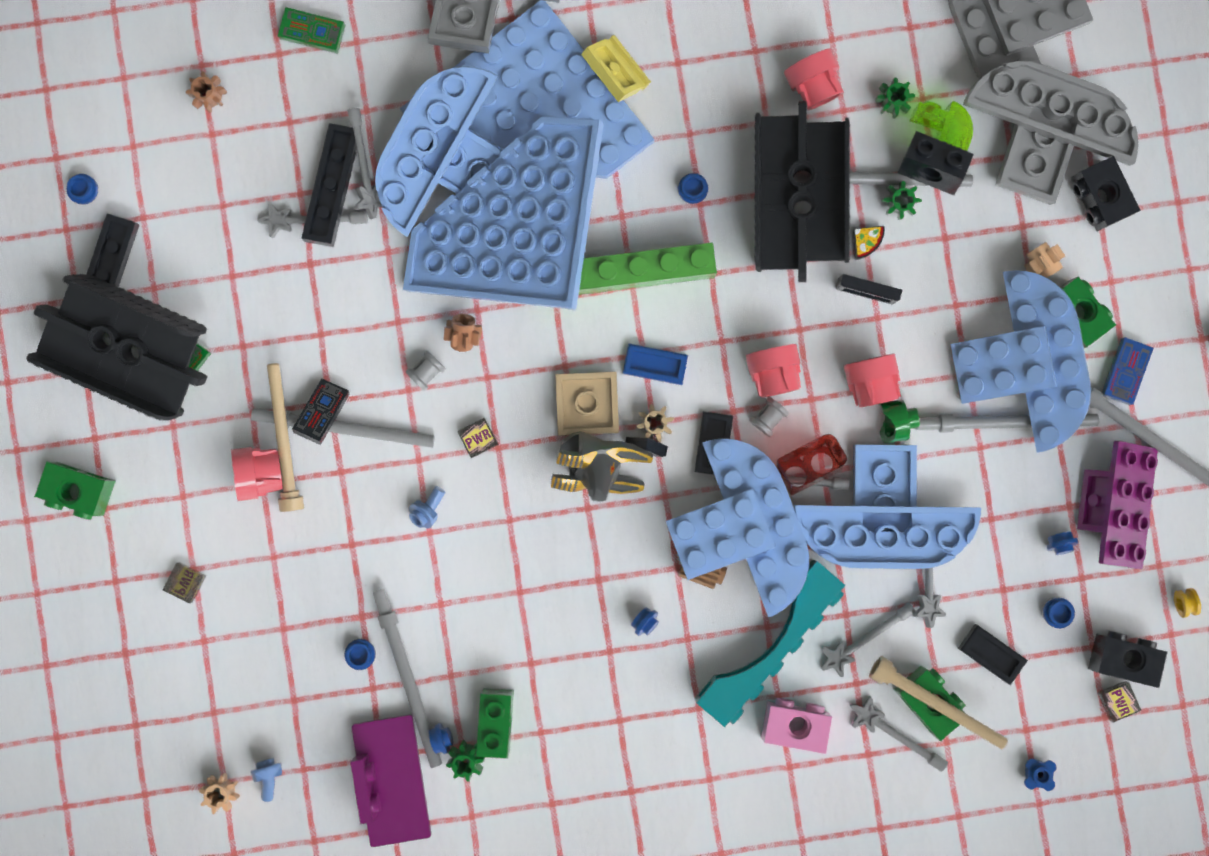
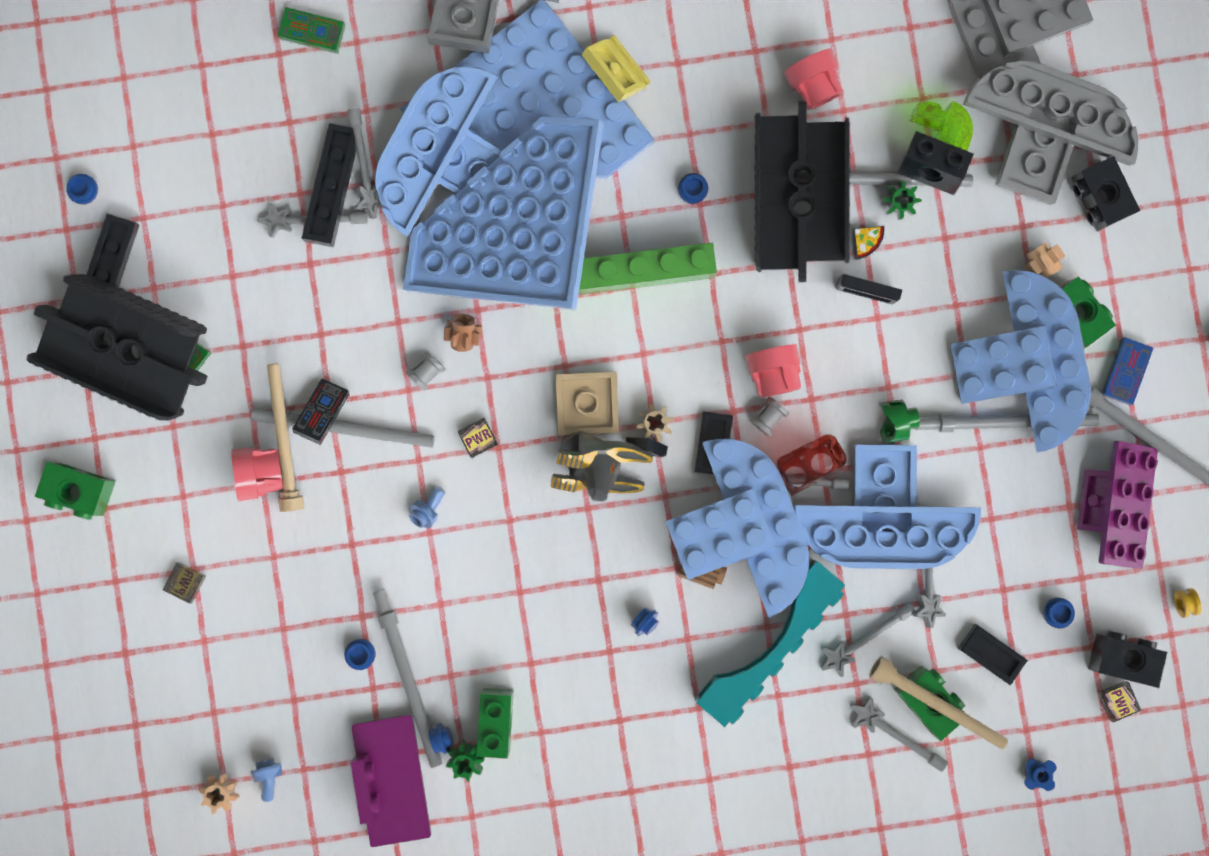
nougat gear [186,71,227,113] -> none
blue tile [623,344,688,386] -> none
bright pink brick [761,698,832,754] -> none
coral piece [843,353,901,407] -> none
green gear [875,77,915,119] -> none
blue plate [1046,532,1078,555] -> none

